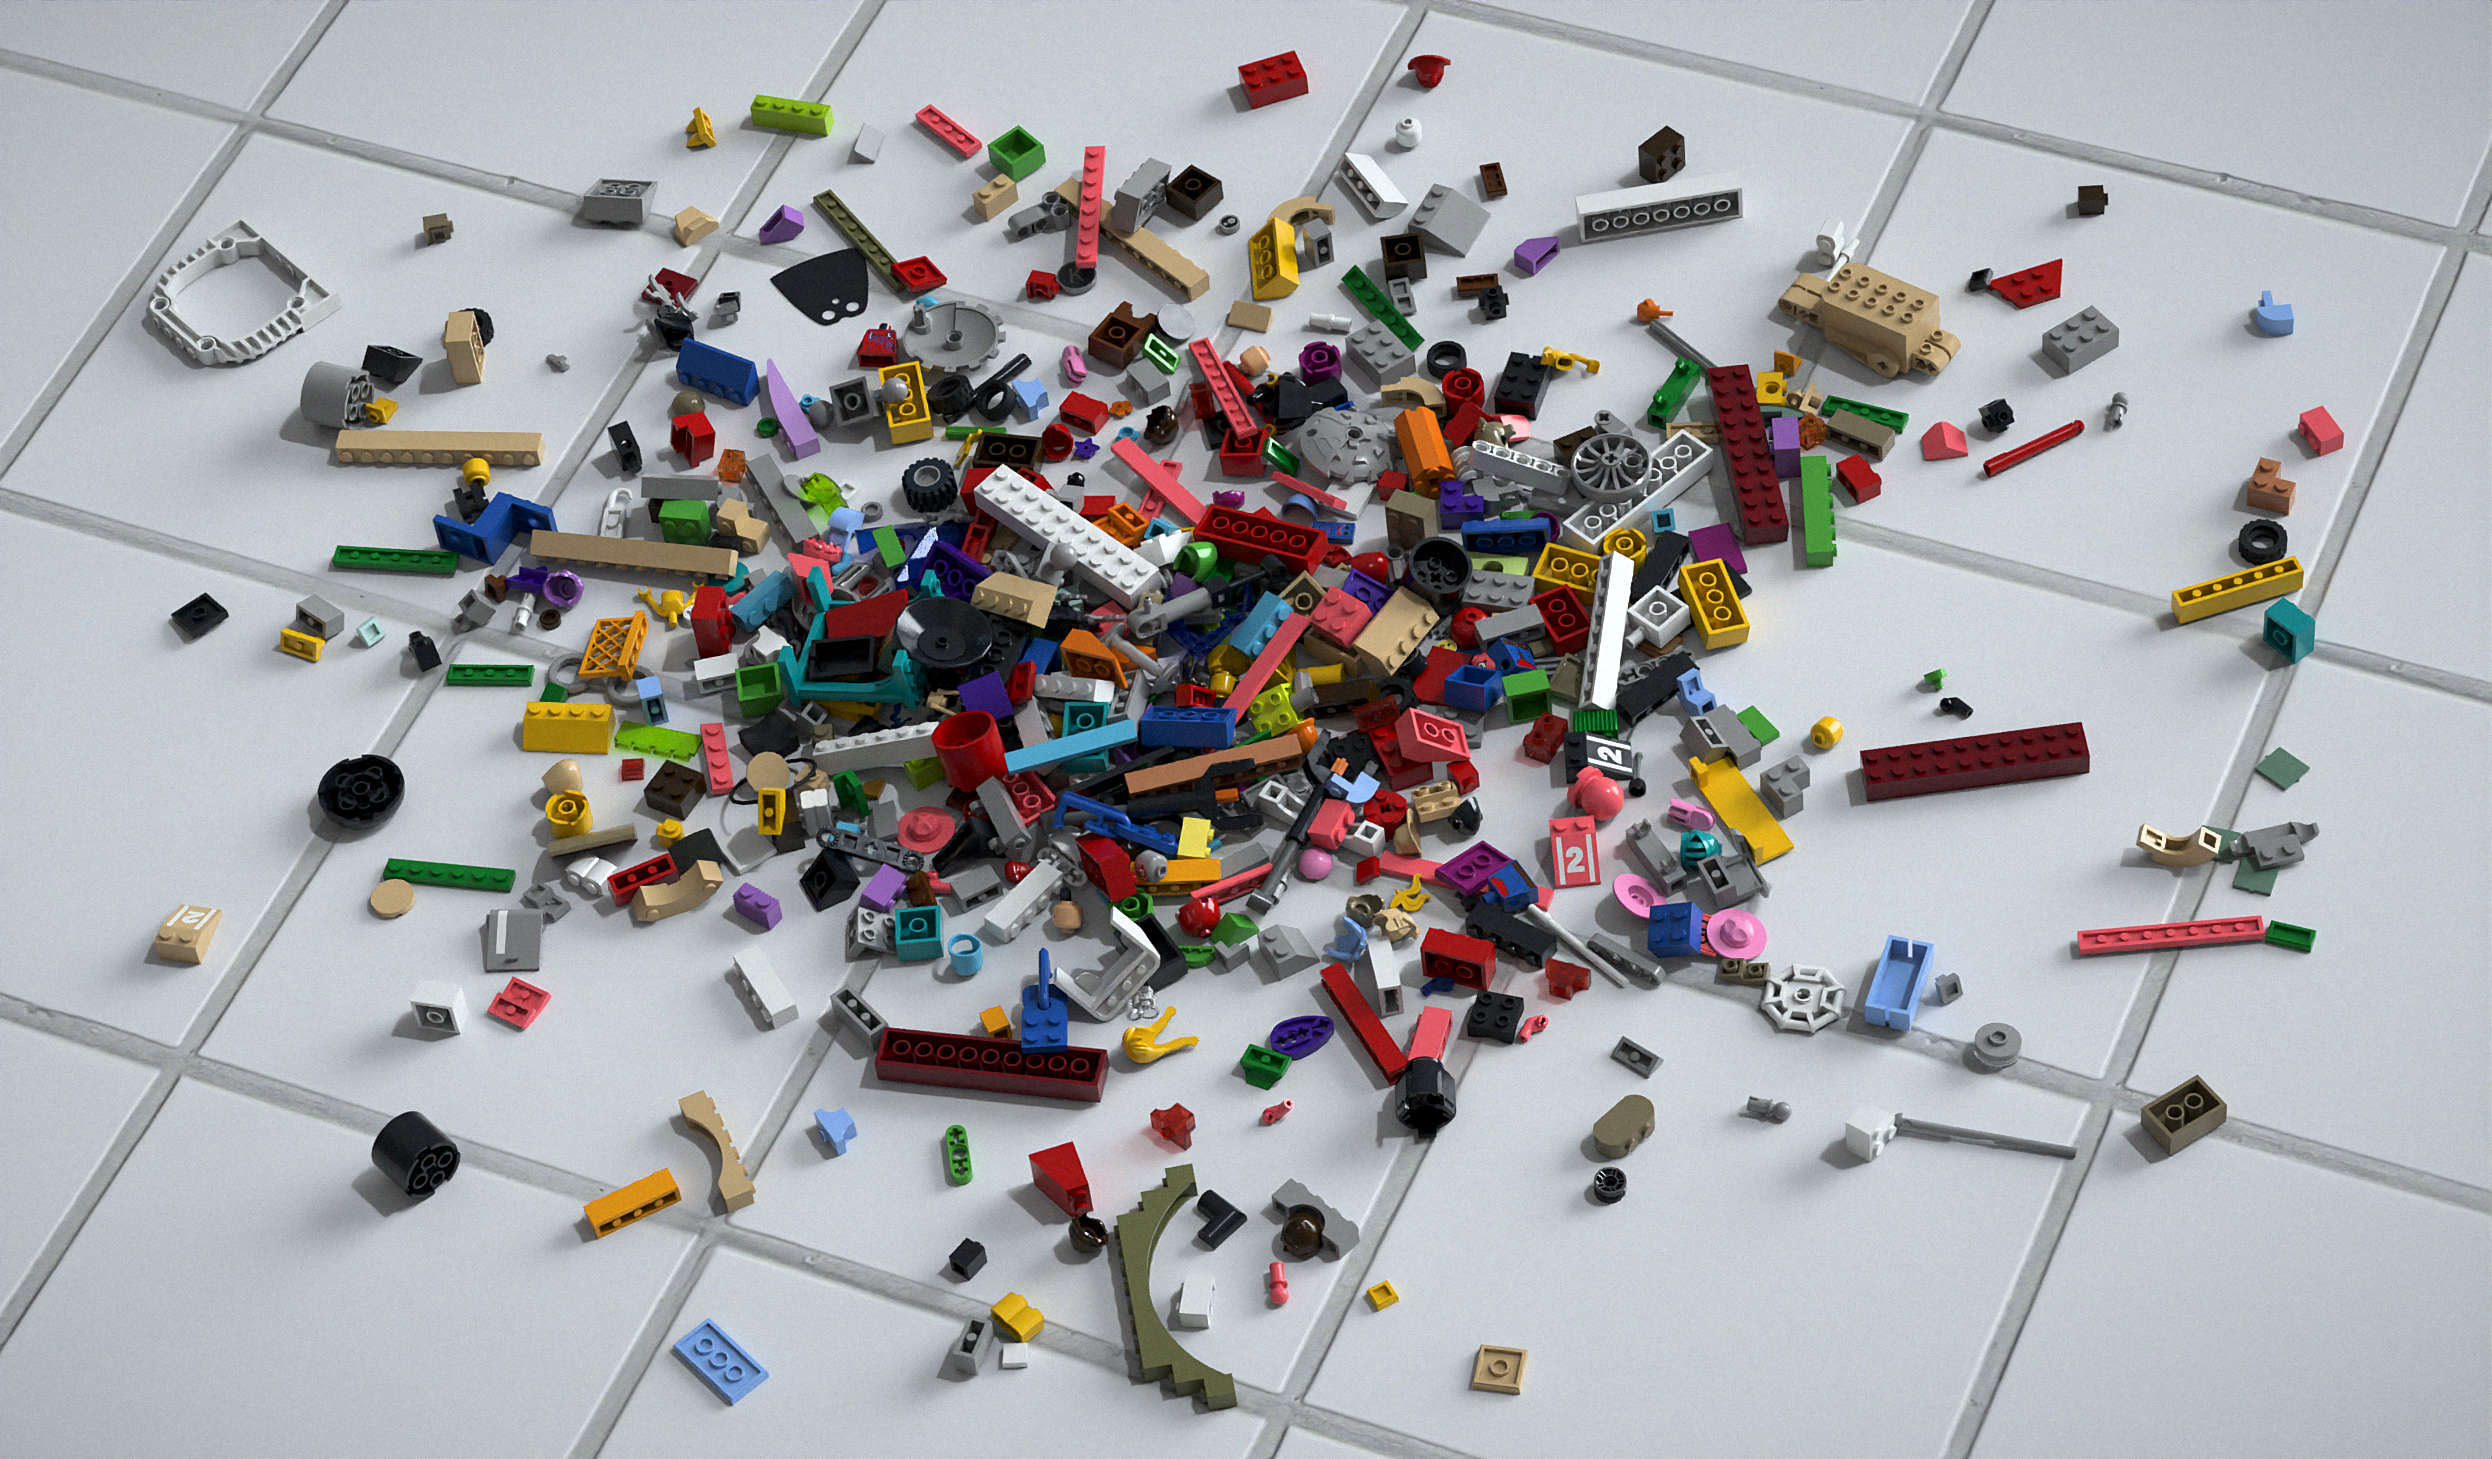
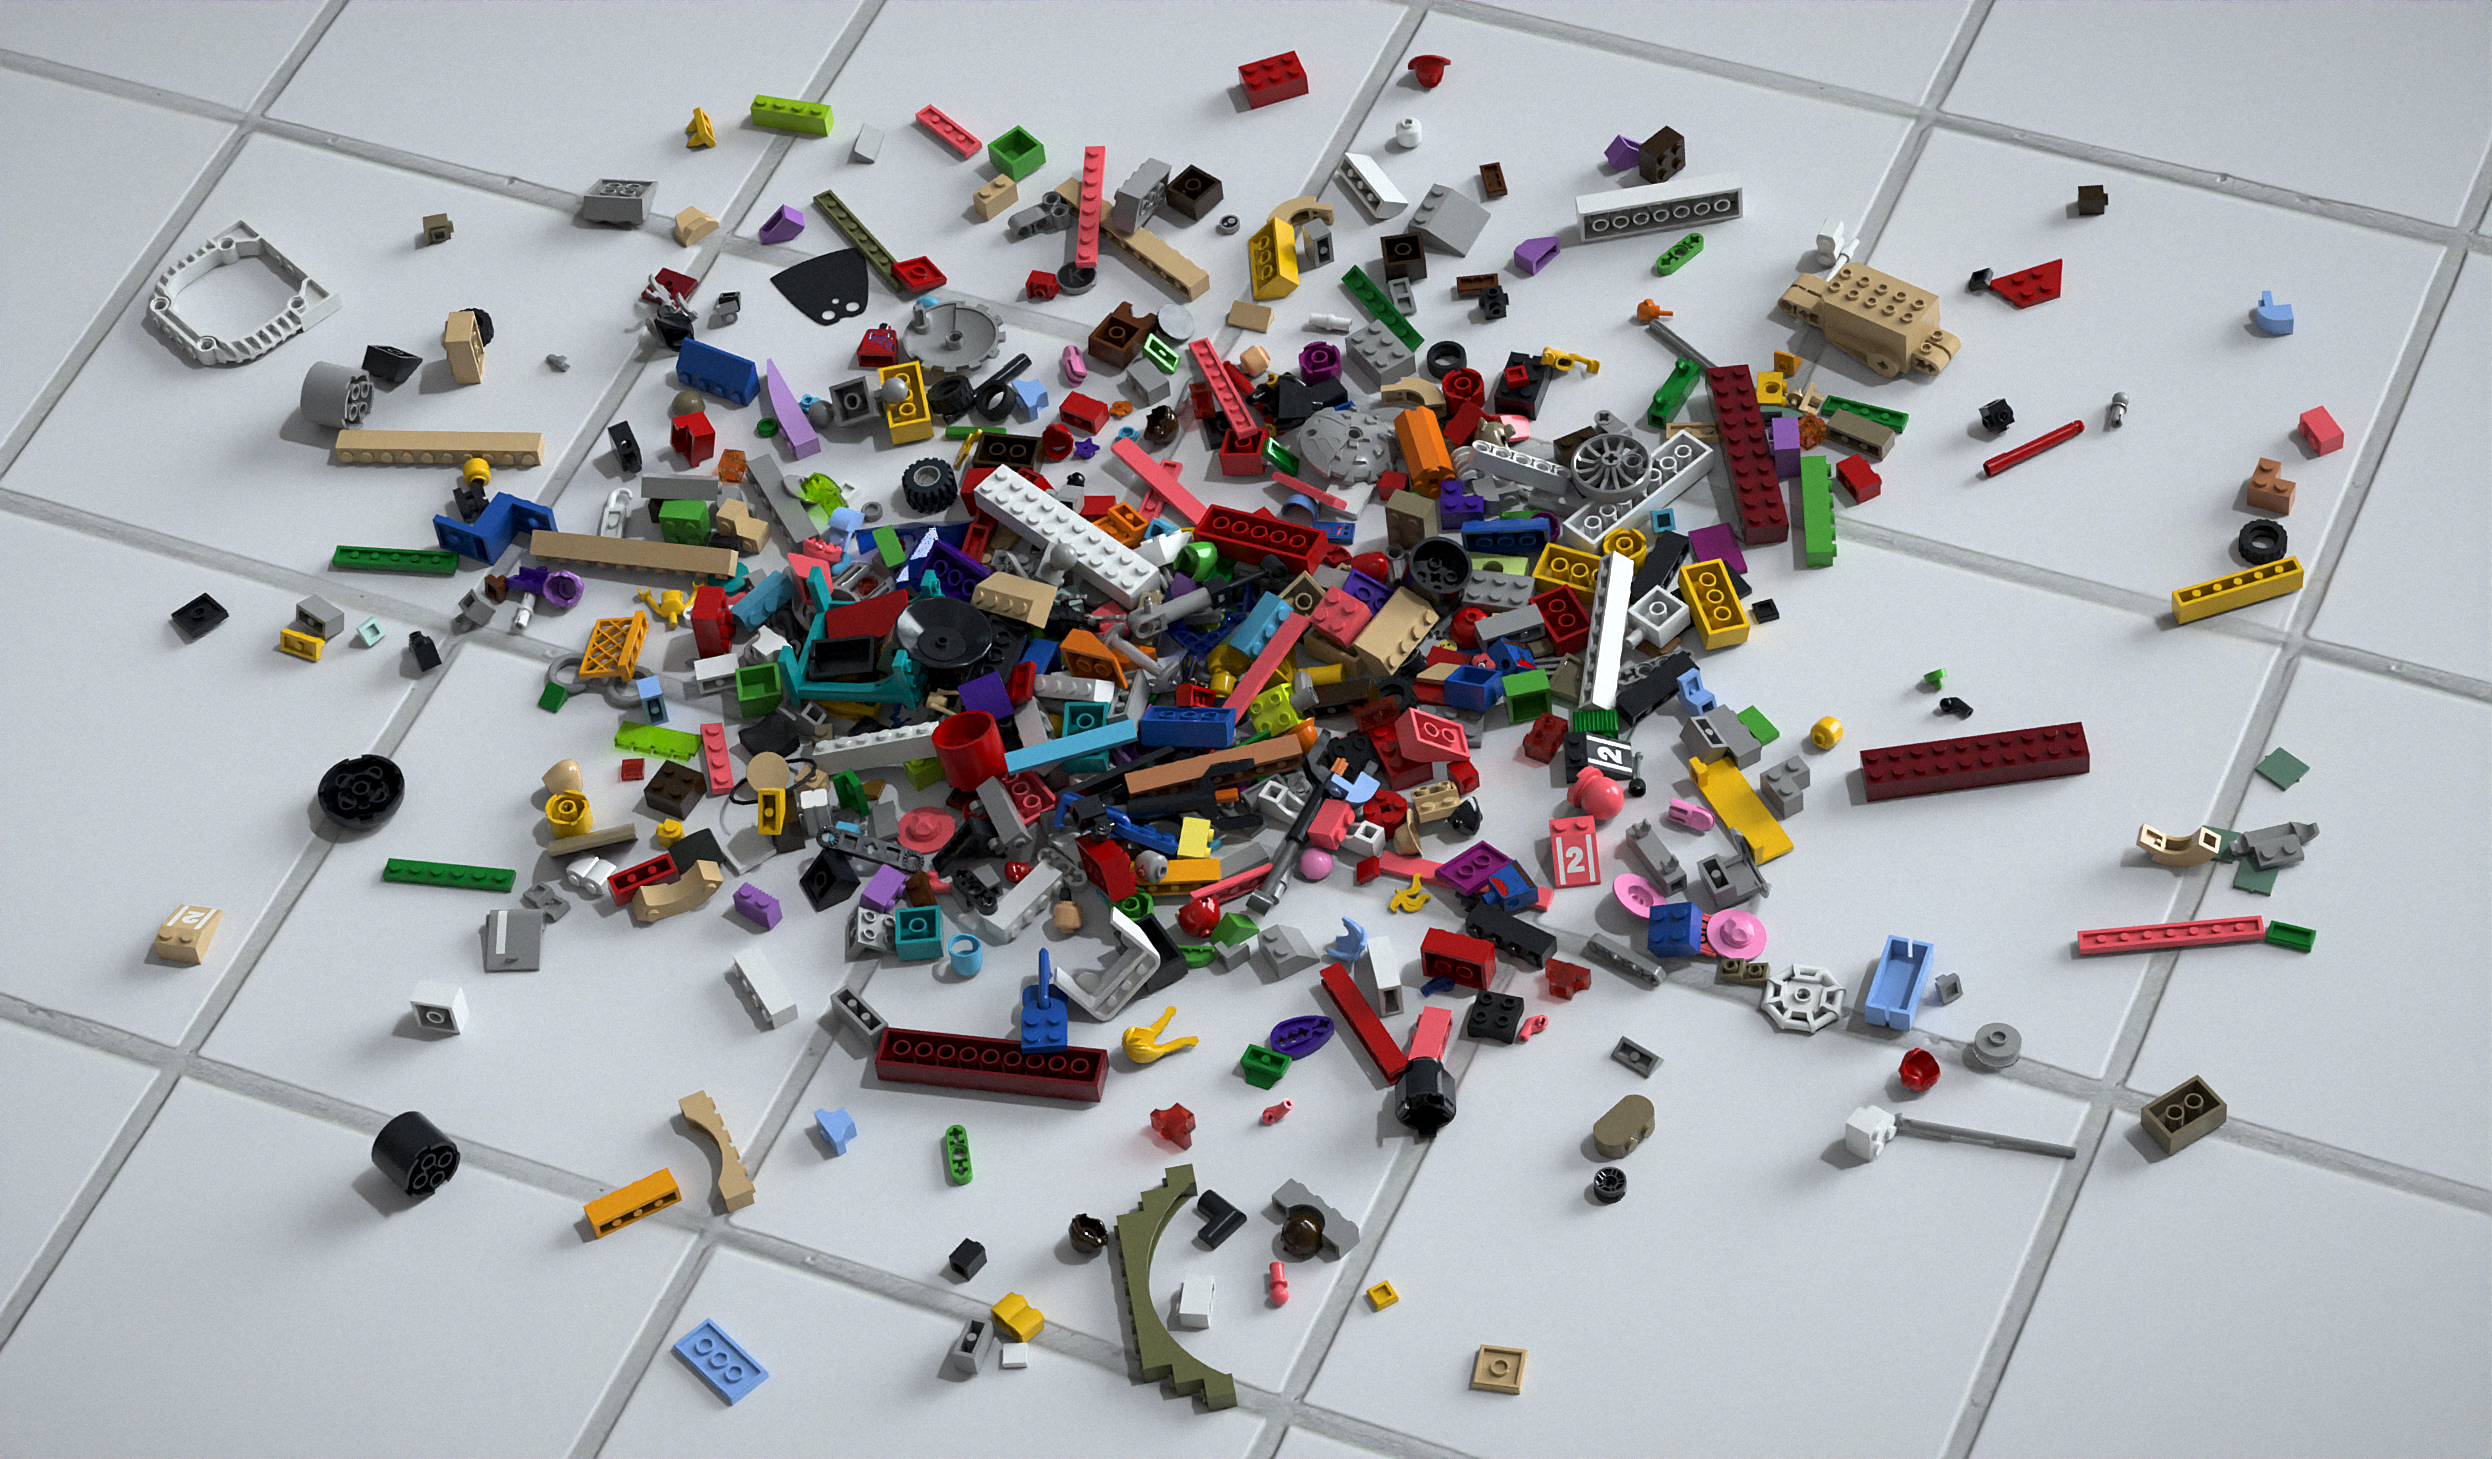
yellow bracket [365,397,399,424] -> none
tan tile [370,879,415,918] -> none
green tile [446,664,535,686] -> none
coral slope [487,976,552,1029] -> none
yellow slope [523,701,616,754] -> none
dark brown tile [539,609,562,630] -> none
light grey piece [926,509,969,526] -> none
light orange brick [979,1005,1013,1040] -> none
red slope [1028,1141,1094,1218] -> none
clear piece [1125,986,1160,1021] -> none
magenta hair [1212,490,1245,510] -> none
dark tan hair [1345,894,1385,928] -> none
tan helmet [1372,908,1421,944] -> none
white bar [1527,904,1629,987] -> none
teal helmet [1680,830,1722,871] -> none
light grey pin [1747,1096,1792,1120] -> none
coral slope [1921,421,1968,461] -> none
light grey brick [2042,305,2119,375] -> none
teal brick [2263,597,2316,664] -> none
none -> black beam [951,866,998,916]
none -> black brick [1069,794,1116,843]
none -> tan tile [1416,662,1461,685]
none -> red tile [1503,365,1529,389]
none -> medium lavender slope [1604,134,1642,170]
none -> bright green beam [1656,233,1704,276]
none -> black tile [1751,598,1779,624]
none -> red hair [1898,1048,1941,1092]

